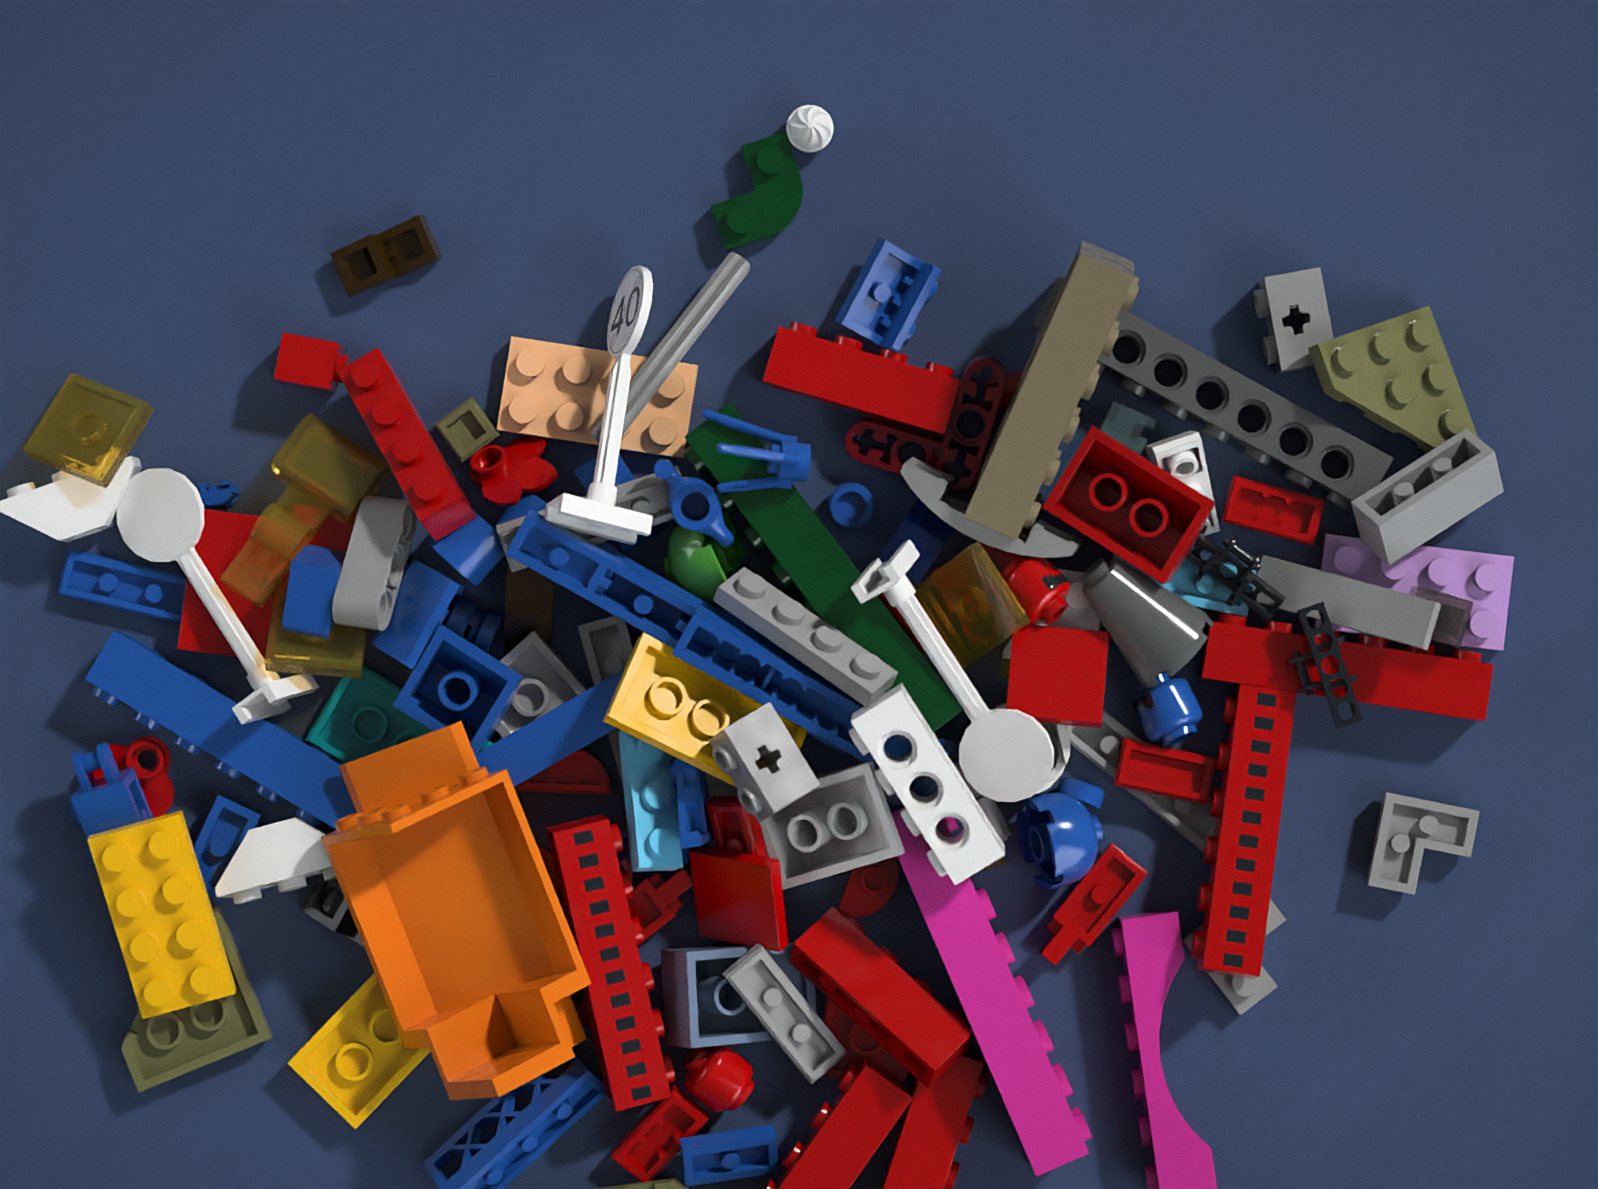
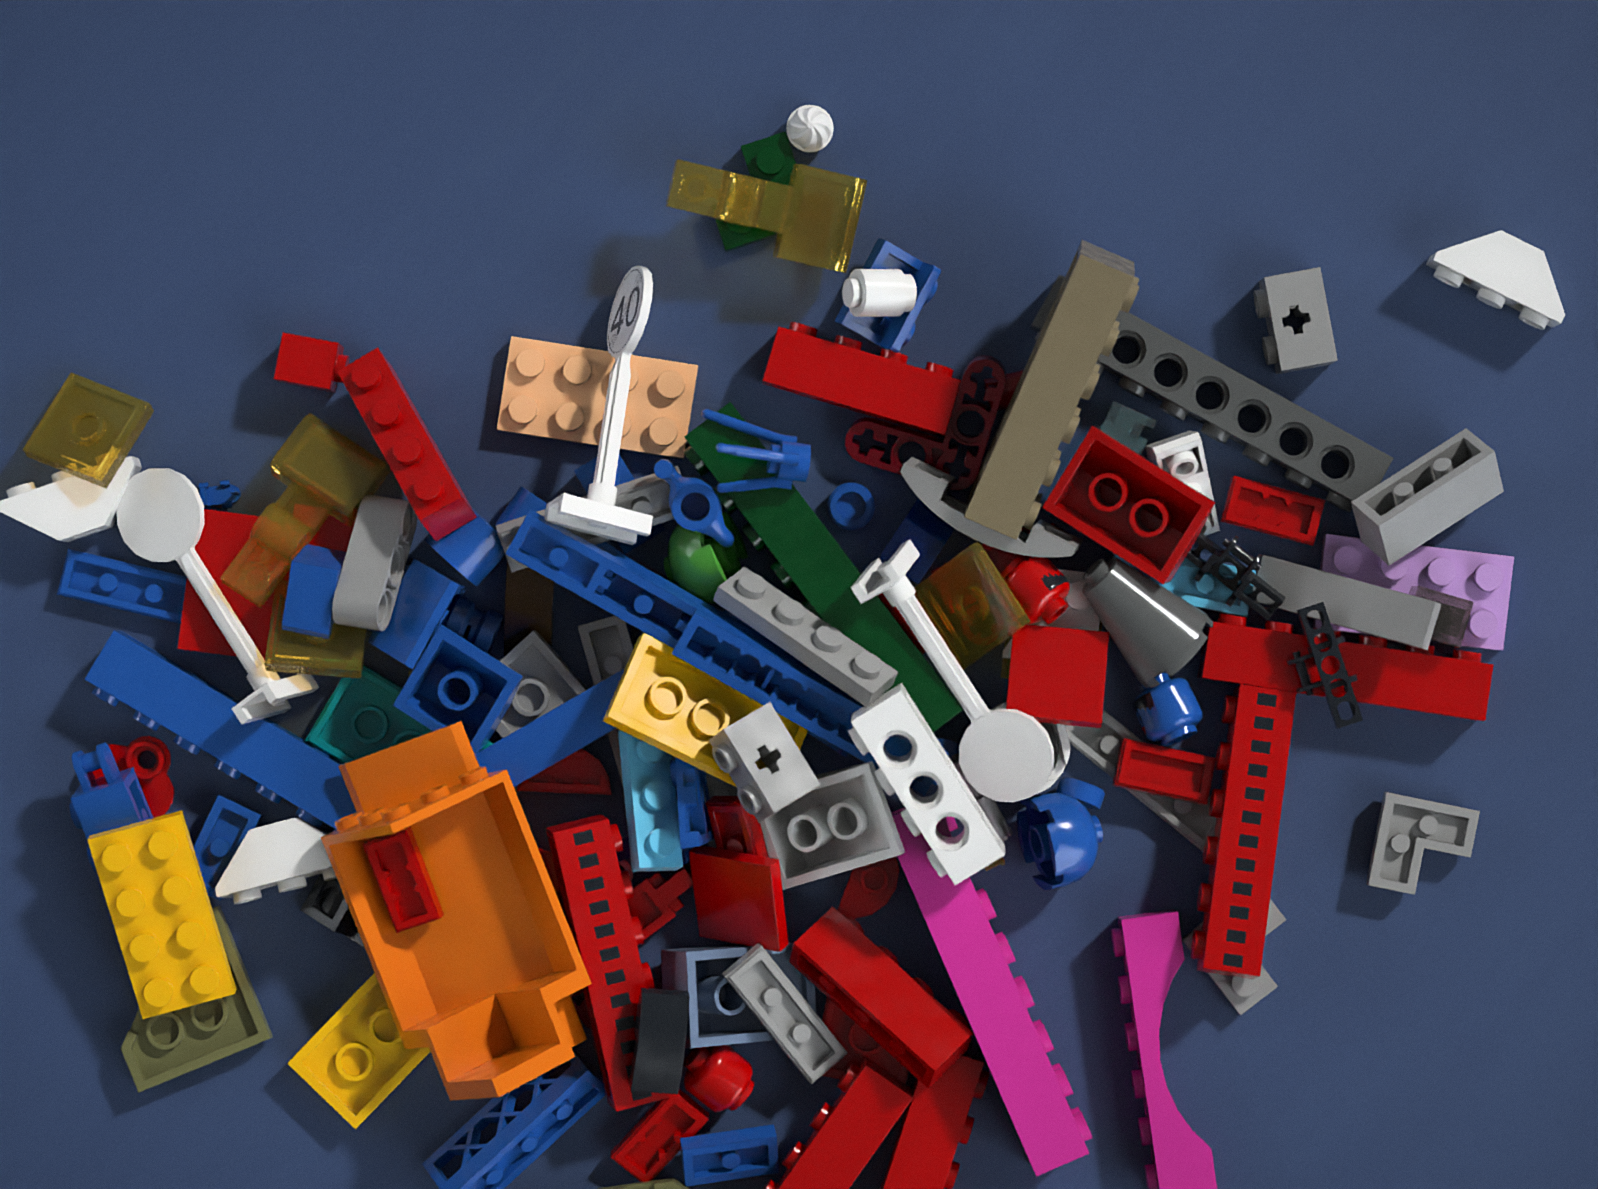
dark brown slope [330,215,443,297] -> none
olive tile [434,397,501,463] -> none
red plate [469,436,558,507] -> none
light grey axle [592,252,750,442] -> none
red hinge [1039,843,1148,966] -> none
olive plate [1308,306,1478,453] -> none
none -> red plate [363,826,444,933]
none -> black slope [628,988,690,1094]
none -> clear yellow plate [665,159,868,273]
none -> white brick [842,269,917,317]
none -> white slope [1426,230,1565,330]

